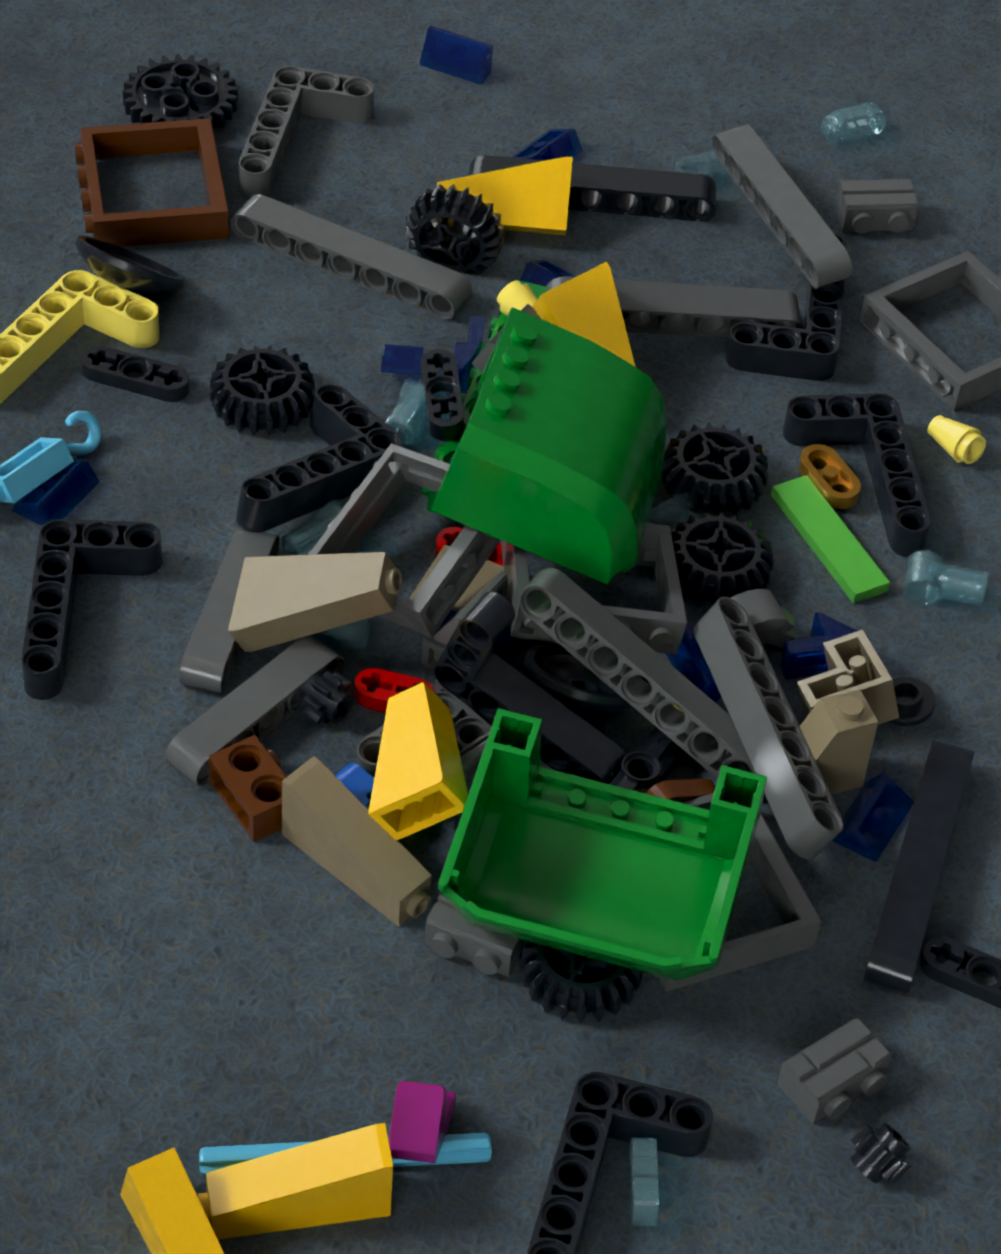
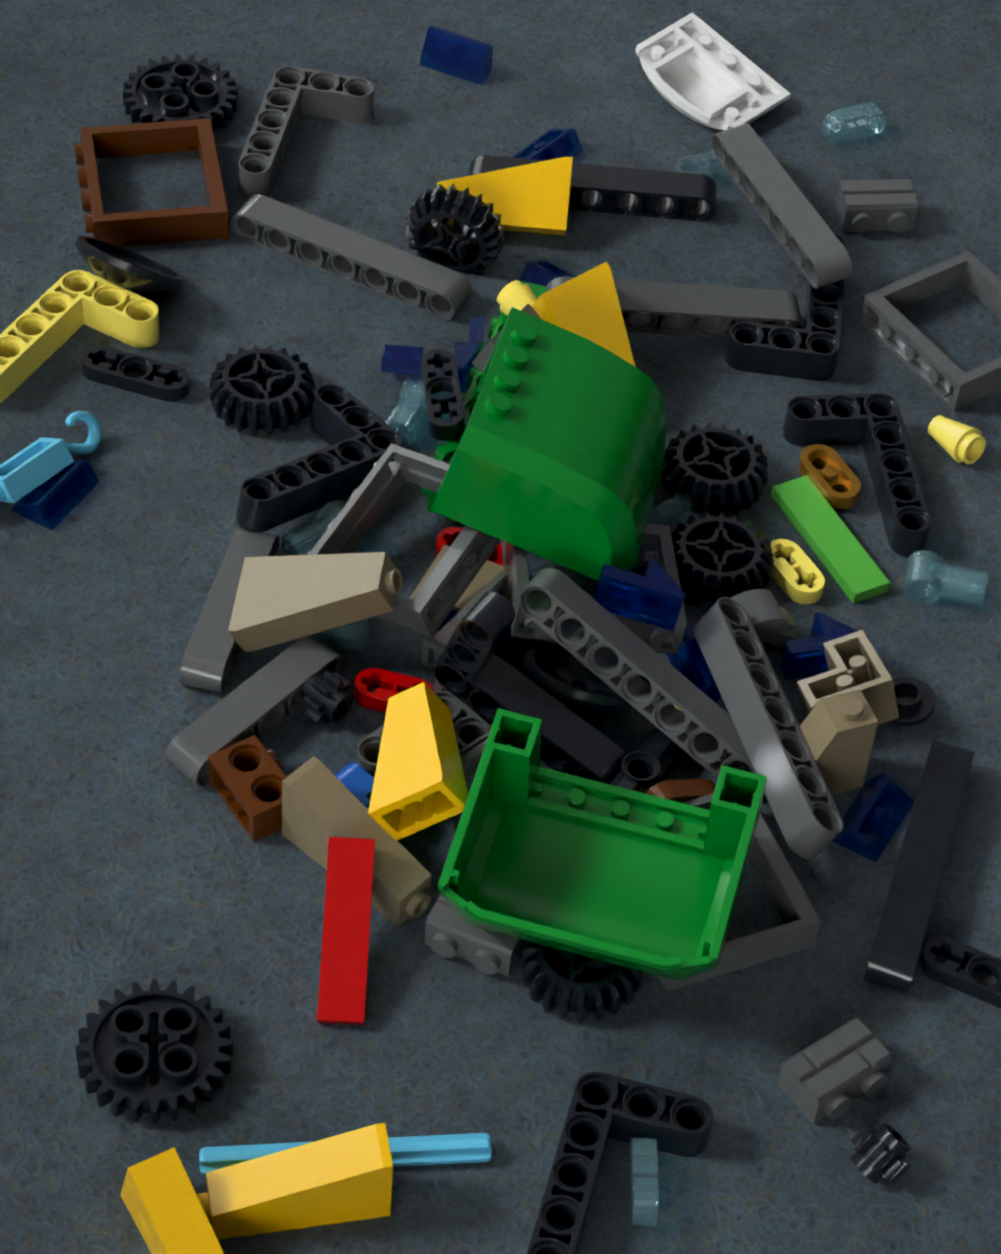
black beam [21,519,162,700] -> none
magenta slope [388,1081,456,1163] -> none
none -> black gear [75,979,233,1124]
none -> red tile [317,837,375,1025]
none -> clear blue slope [593,558,685,631]
none -> white slope [635,12,791,131]
none -> light yellow beam [771,539,825,605]

